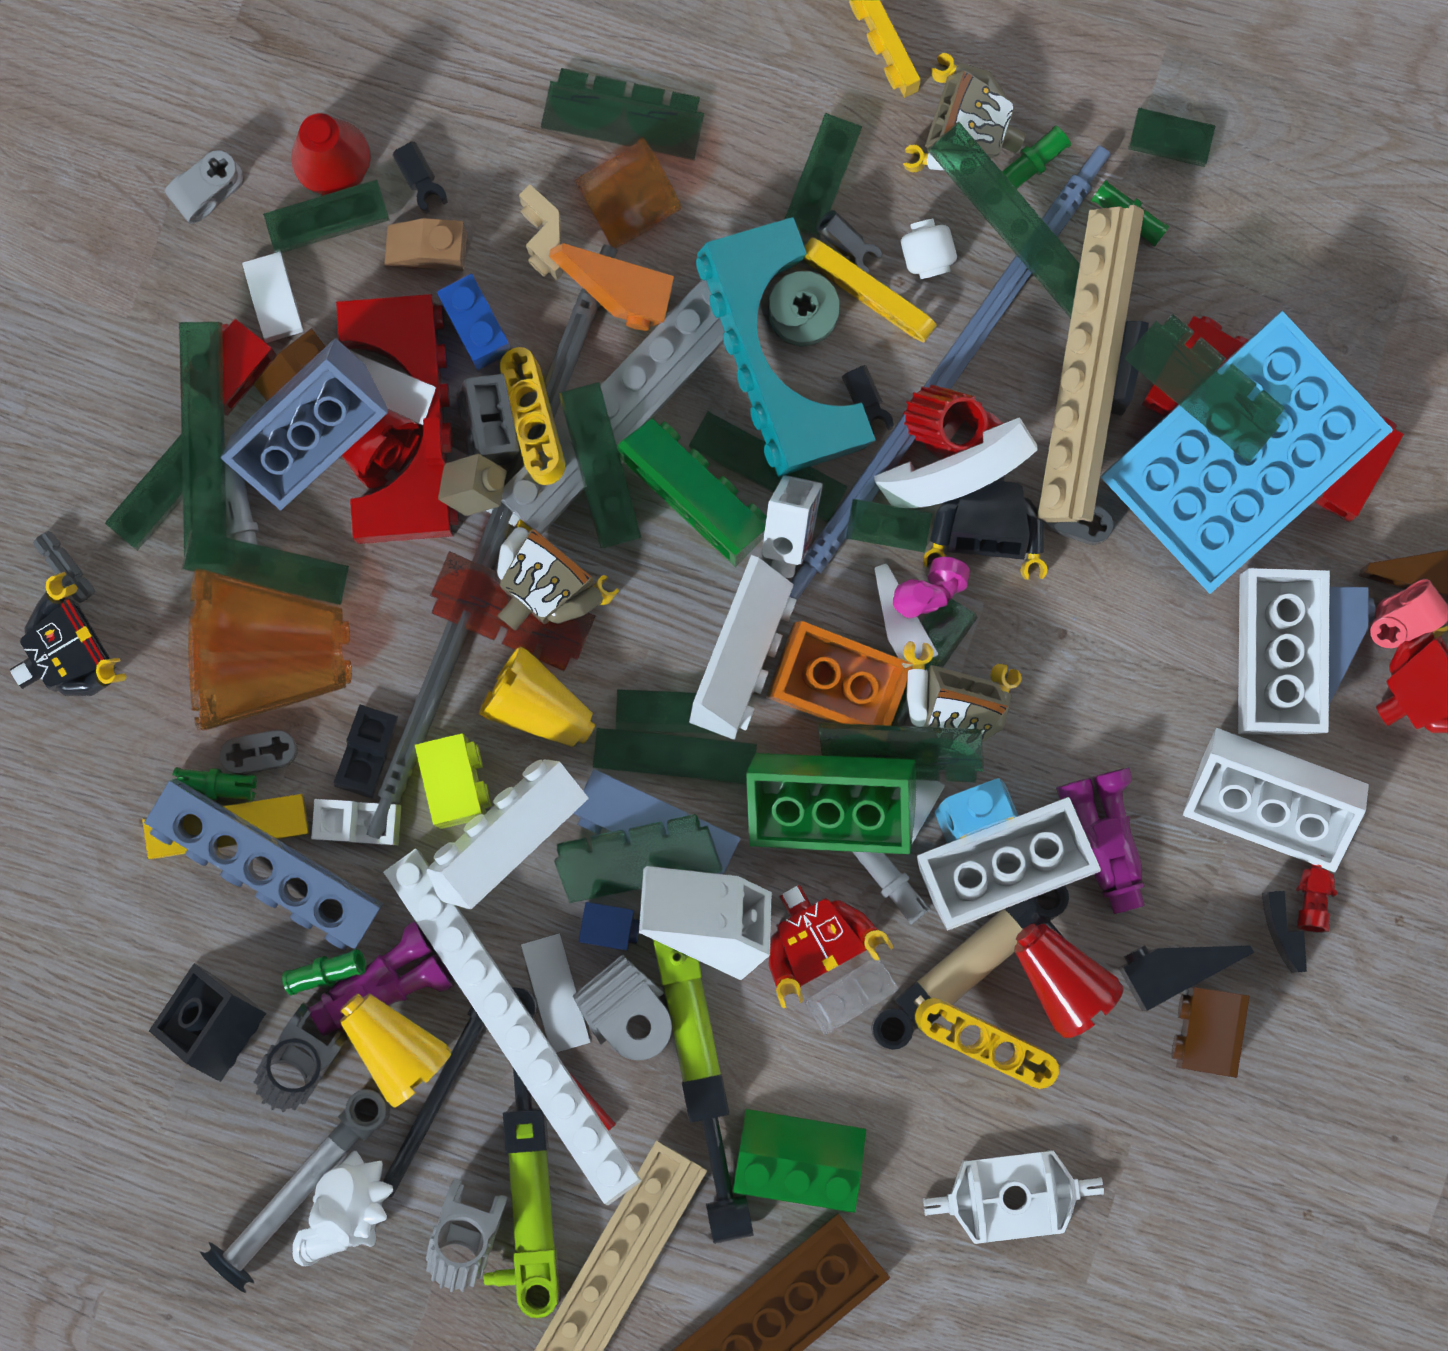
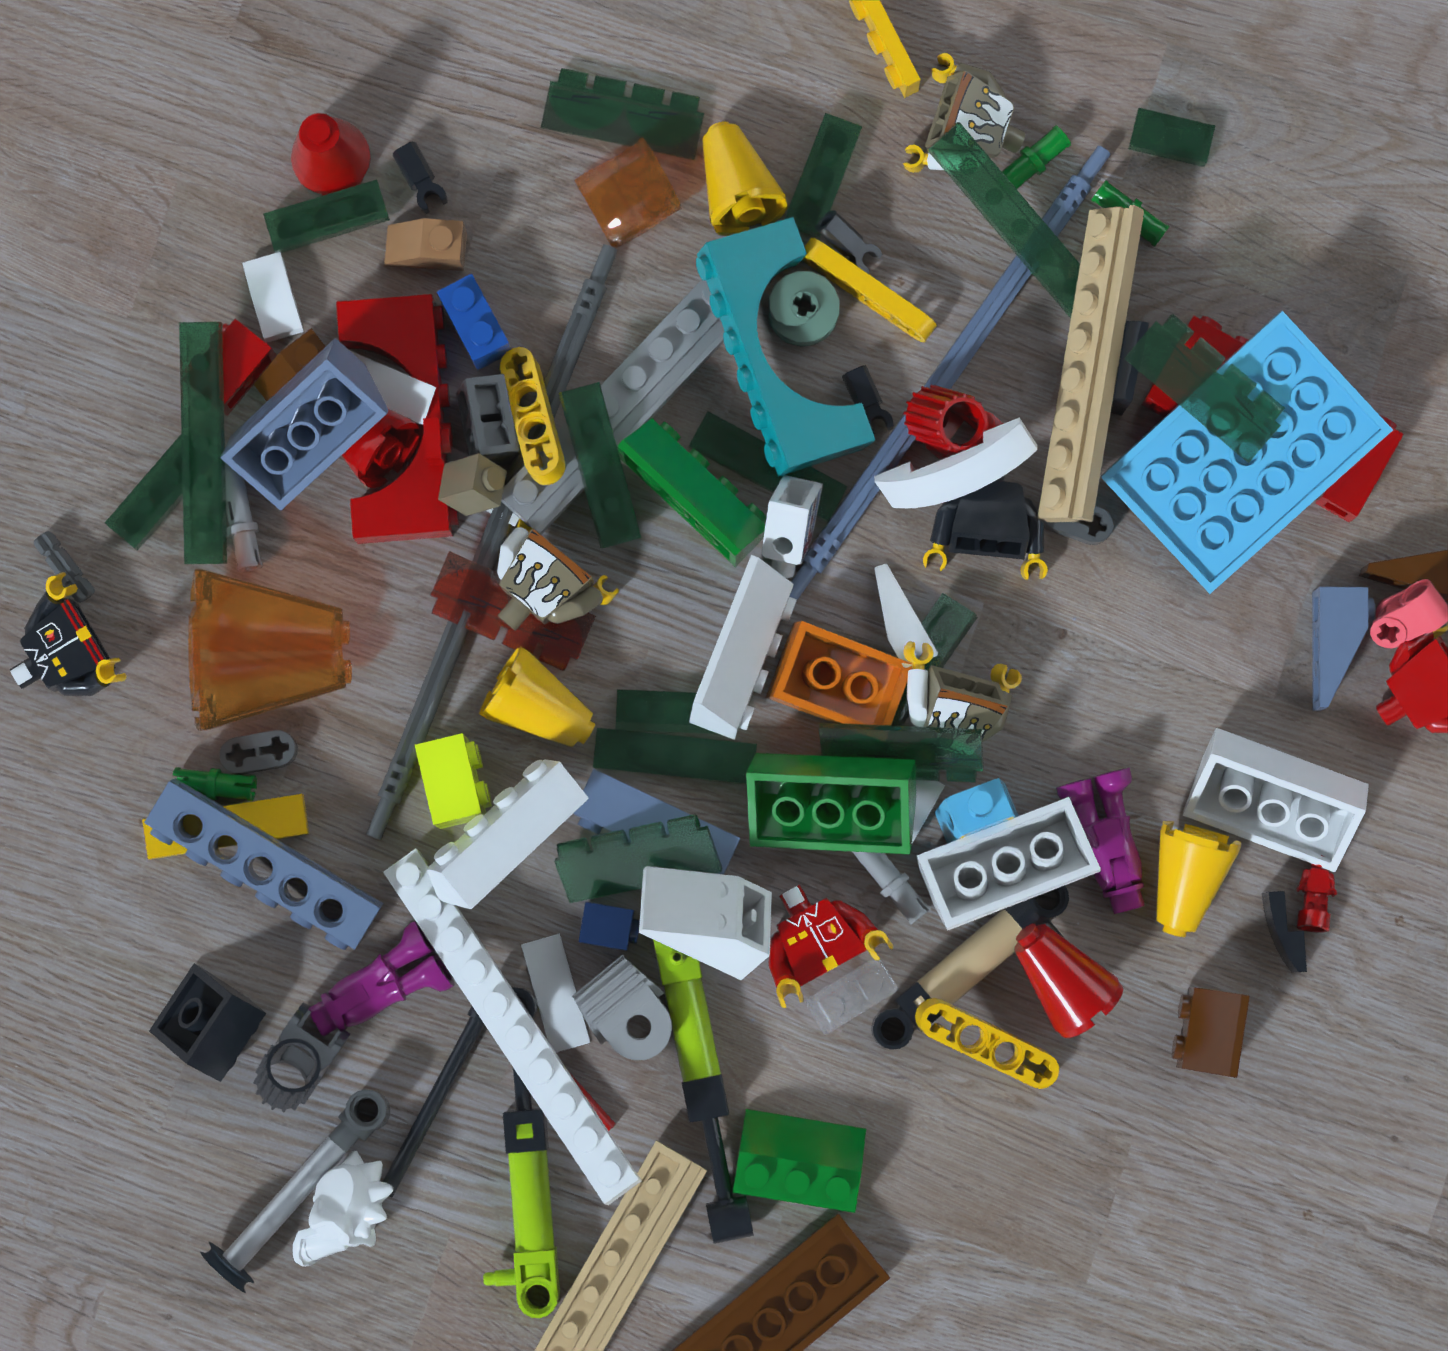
light grey piece [165,150,243,224] -> none
clear green tile [182,529,349,606] -> none
green pin [282,949,366,996] -> none
white slope [311,799,401,846] -> none
black slope [334,704,398,799] -> none
yellow cone [340,993,452,1108] -> none
light grey piece [426,1178,508,1293] -> none
tan slope [519,184,563,280] -> none
orange slope [549,243,674,331] -> none
clear green plate [846,499,932,553] -> none
dark pink arm [893,557,971,618] -> none
white head [901,218,957,279] -> none
white plate [923,1150,1104,1244] -> none
black slope [1118,945,1254,1011] -> none
white slope [1238,568,1330,735] -> none
none -> yellow cone [702,121,787,236]
none -> yellow cone [1156,821,1241,937]

